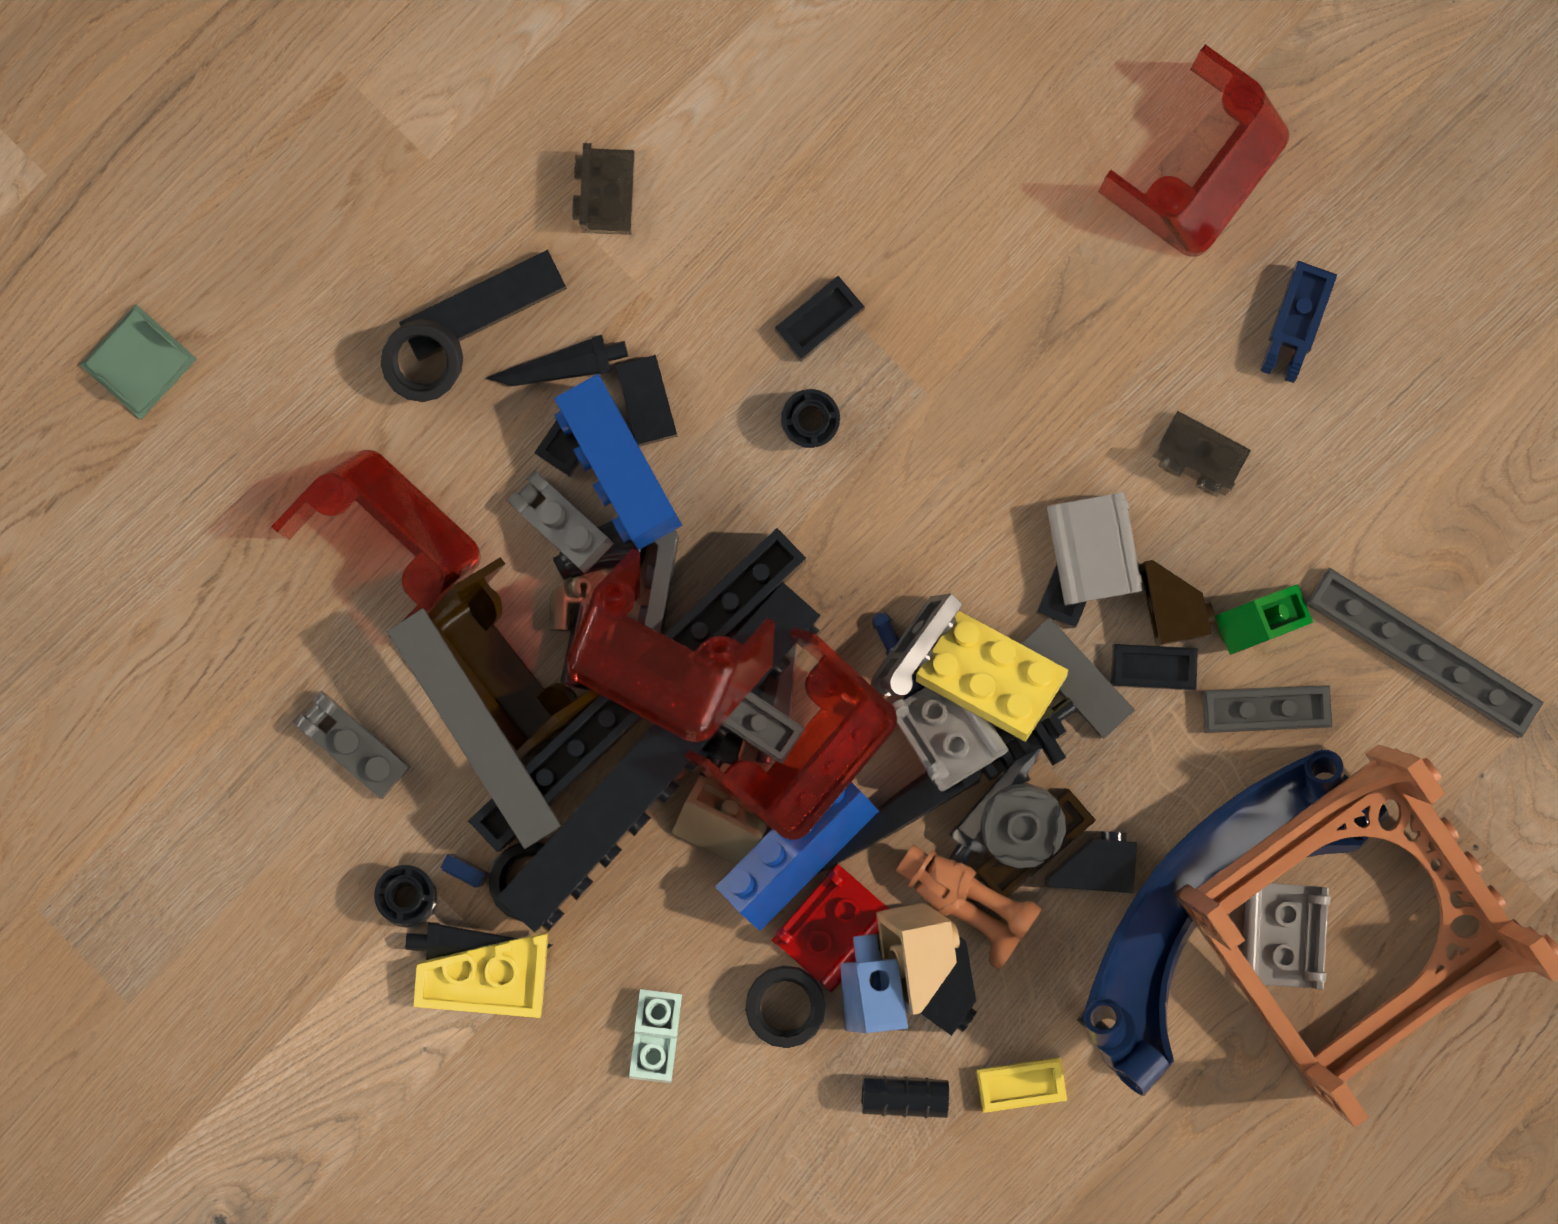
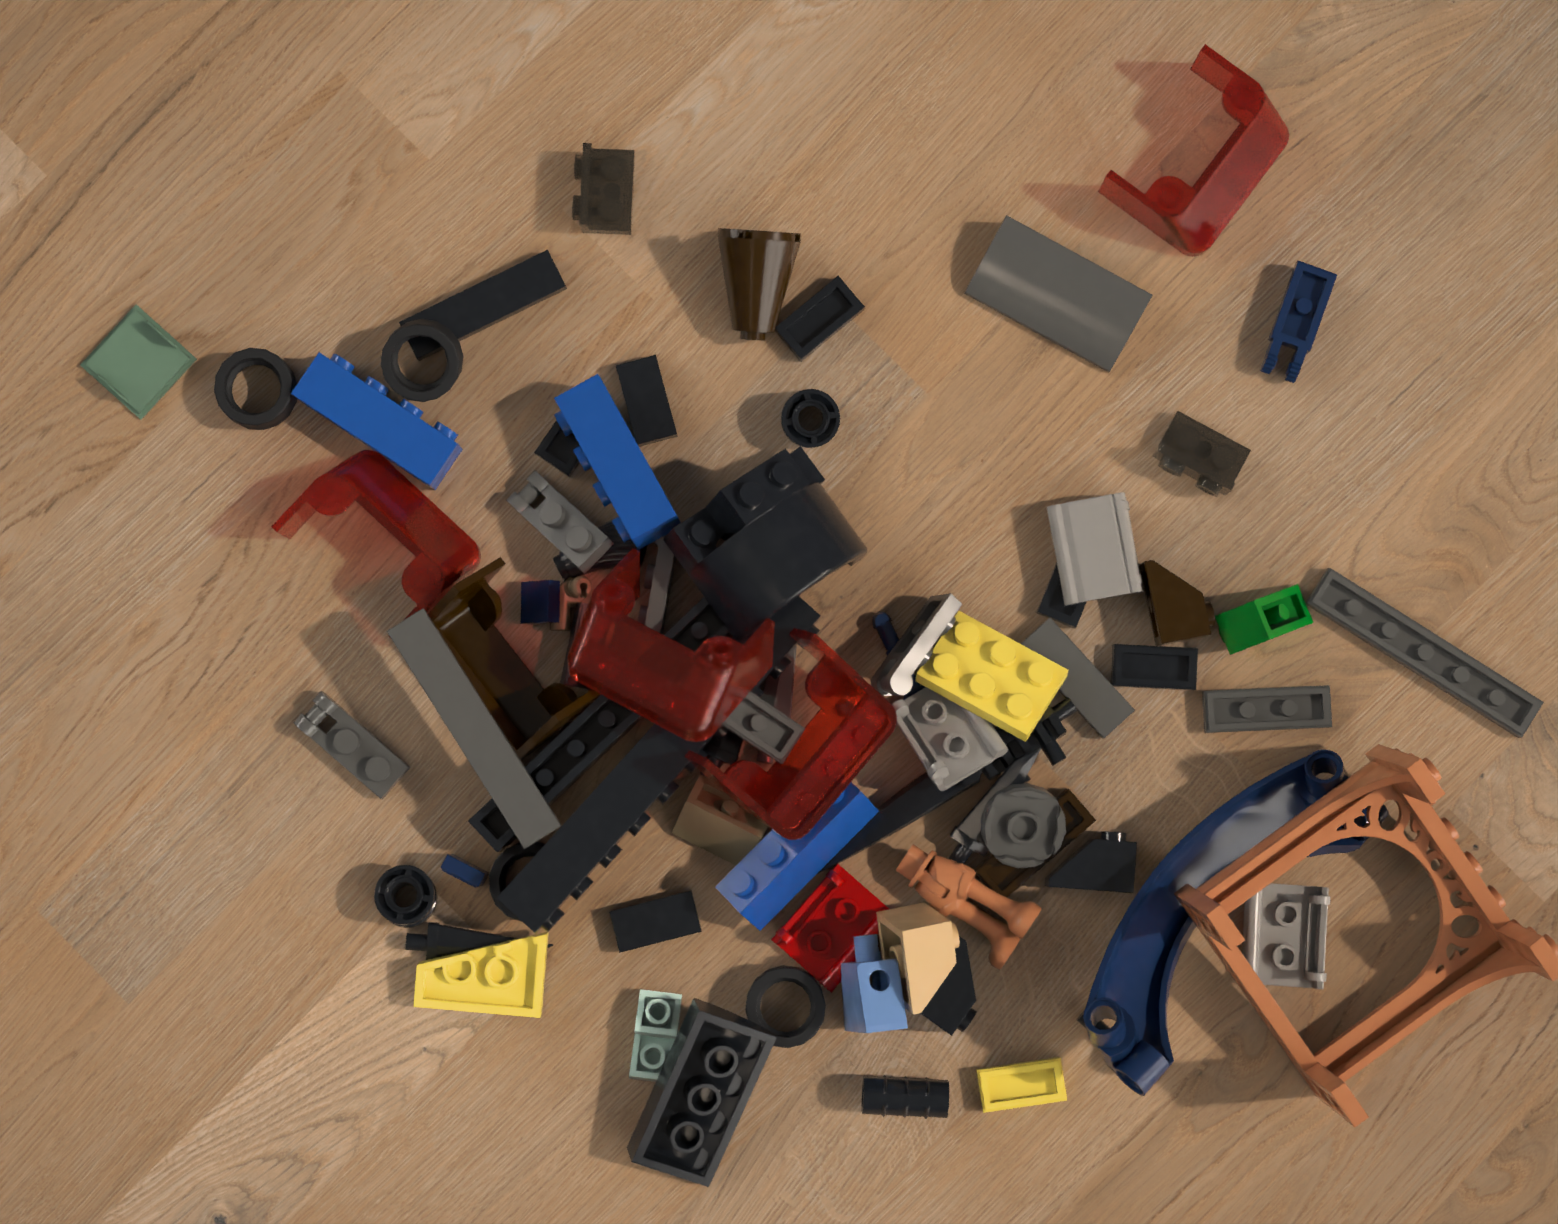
black bar [486,335,629,386] -> none
none -> black tyre [214,348,297,430]
none -> blue brick [291,352,463,490]
none -> dark blue tile [520,580,560,625]
none -> black tile [609,890,702,953]
none -> black slope [627,998,777,1187]
none -> black piece [663,446,867,641]
none -> dark brown cone [718,228,801,341]
none -> dark grey slope [964,215,1153,373]

